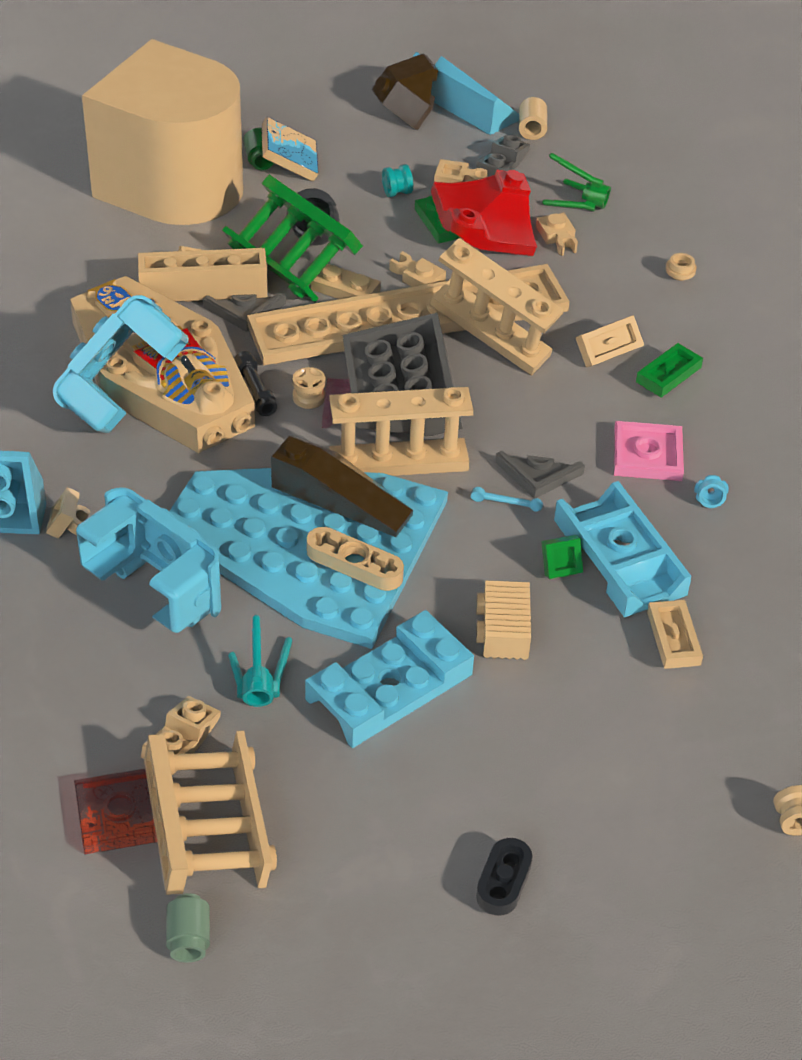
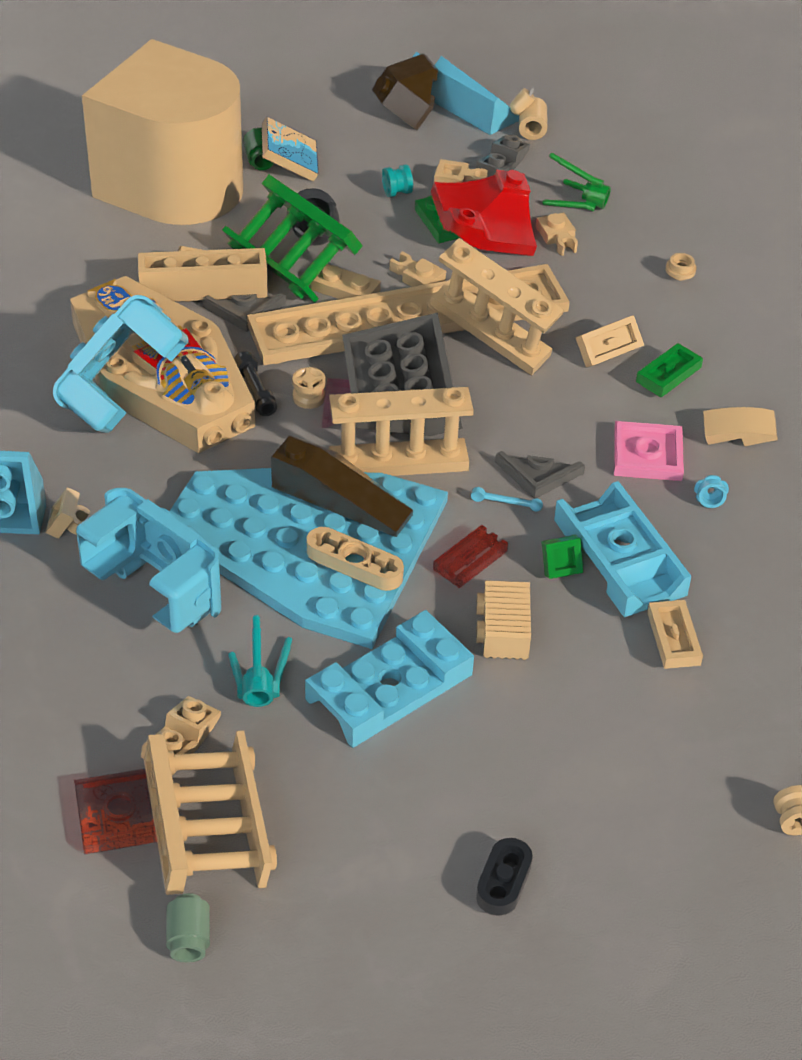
none -> clear red tile [433,525,508,588]
none -> tan piece [510,87,536,115]
none -> tan slope [703,407,778,447]

